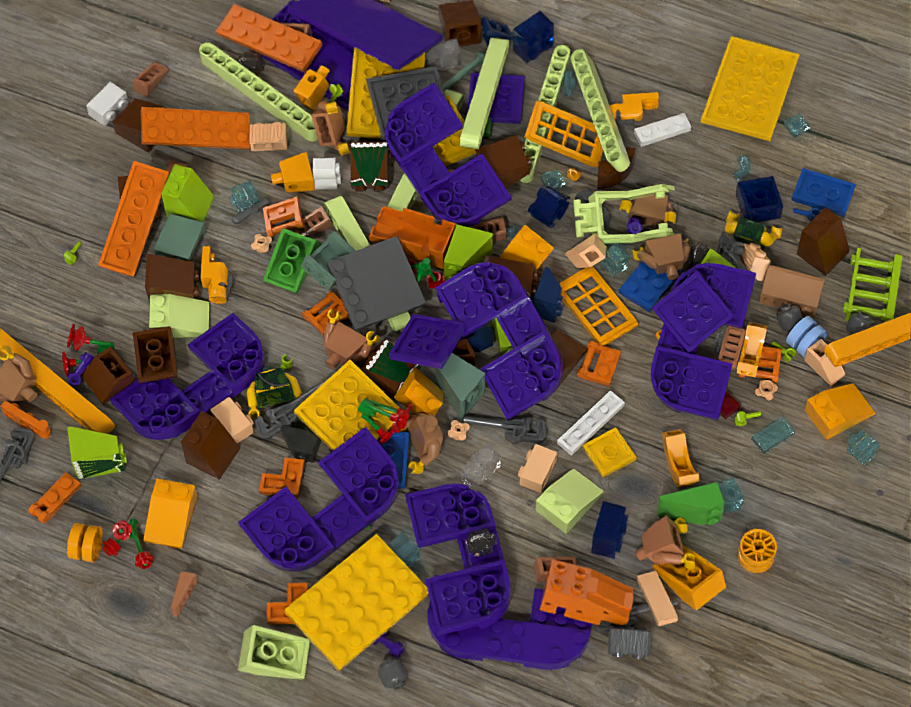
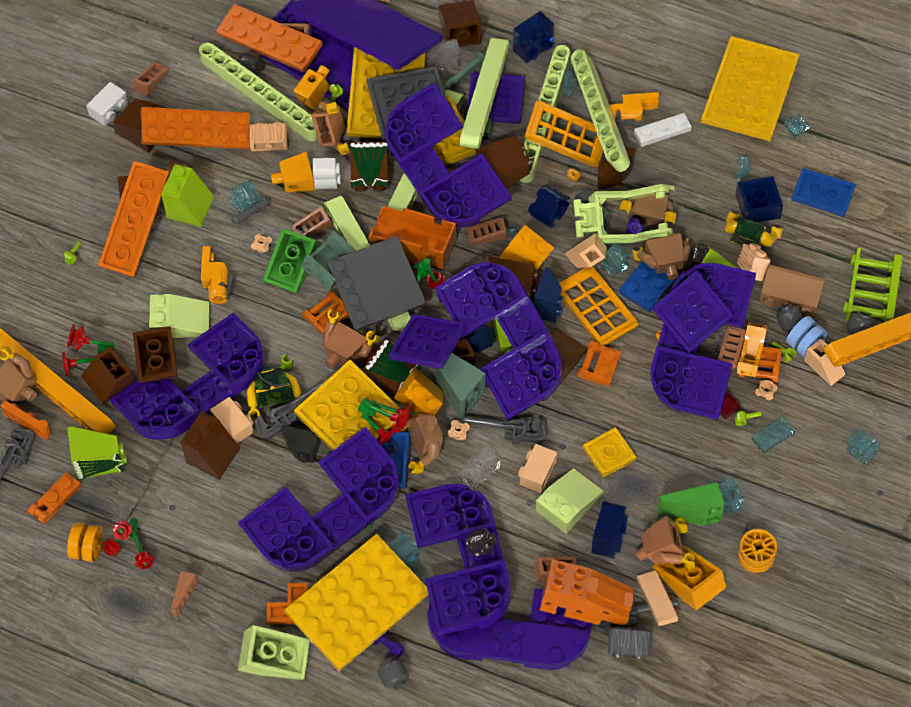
dark purple bar [67,352,94,386] -> none
light orange slope [143,478,198,549] -> none
reddish brown slope [145,254,199,303] -> none
sand green panel [154,214,206,262] -> none
orange plate [259,458,305,498] -> none
orange plate [263,197,304,237] -> none
lime slope [444,225,493,281] -> none
dark blue slope [481,17,513,46] -> none
clear light blue plate [541,169,565,193] -> none
white plate [557,390,625,456] -> none
light orange arch [662,429,699,487] -> none
dark grey piece [716,233,757,285] -> none
blue hand [793,208,820,221] -> none
reddish brown slope [796,207,850,276] -> none
light orange slope [805,383,875,440] -> none

